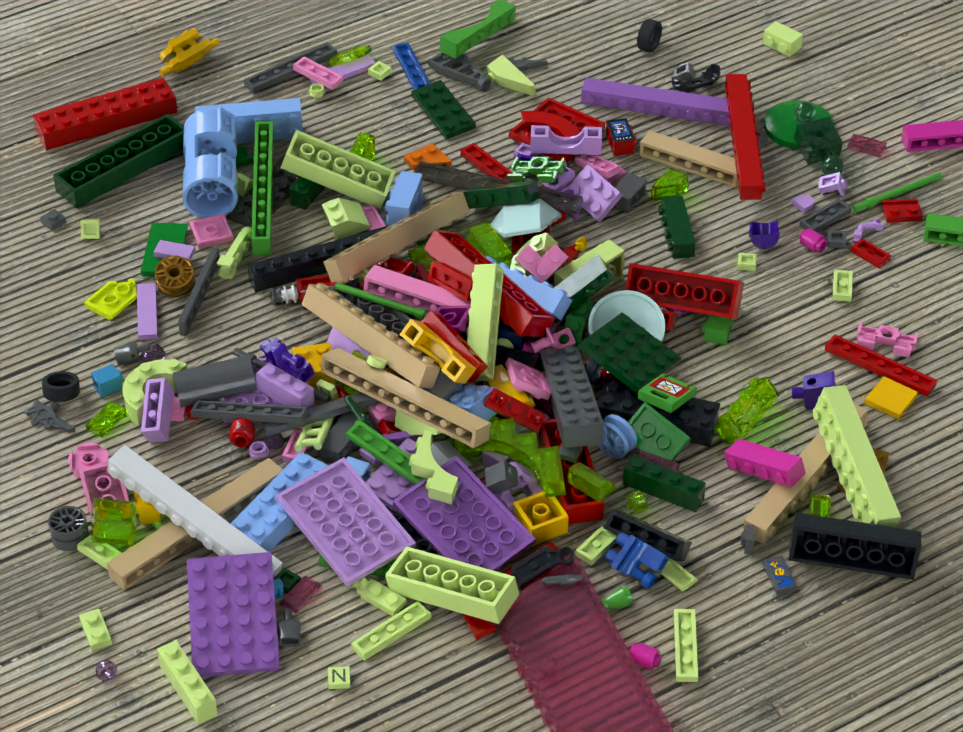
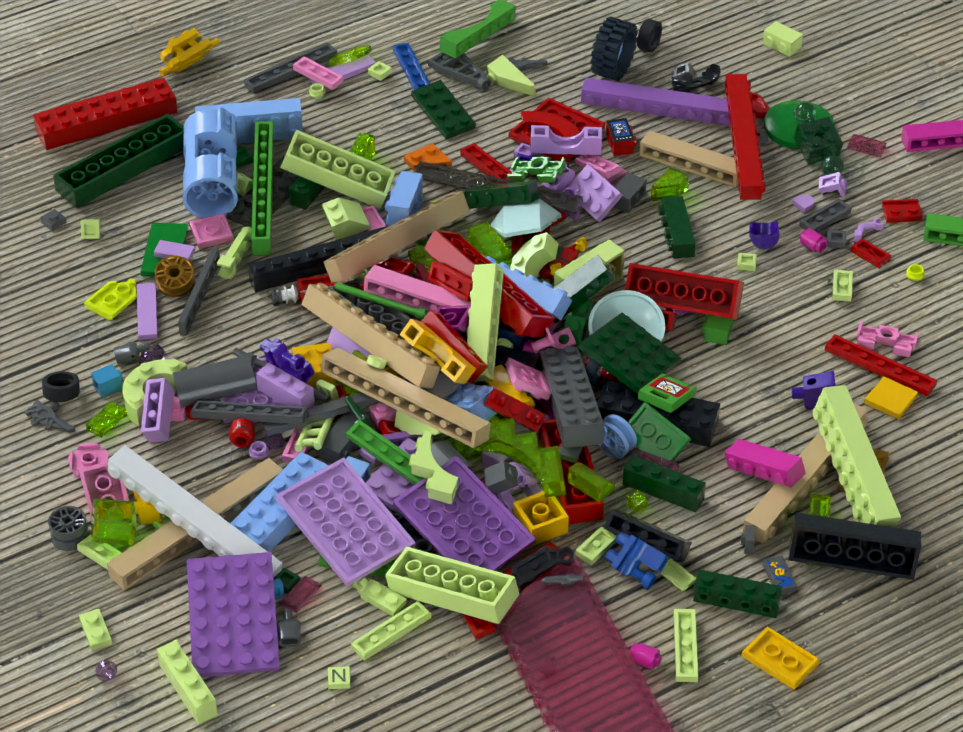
bright pink brick [515,244,568,283] -> none
bright green cone [600,587,633,612] -> none
clear neon green brick [714,377,780,445] -> none
bright green bar [852,172,942,213] -> none
none -> black wheel [590,17,638,81]
none -> dark green brick [693,569,782,618]
none -> yellow tile [741,626,820,690]
none -> red tile [752,93,770,118]
none -> neon yellow plate [906,264,925,281]

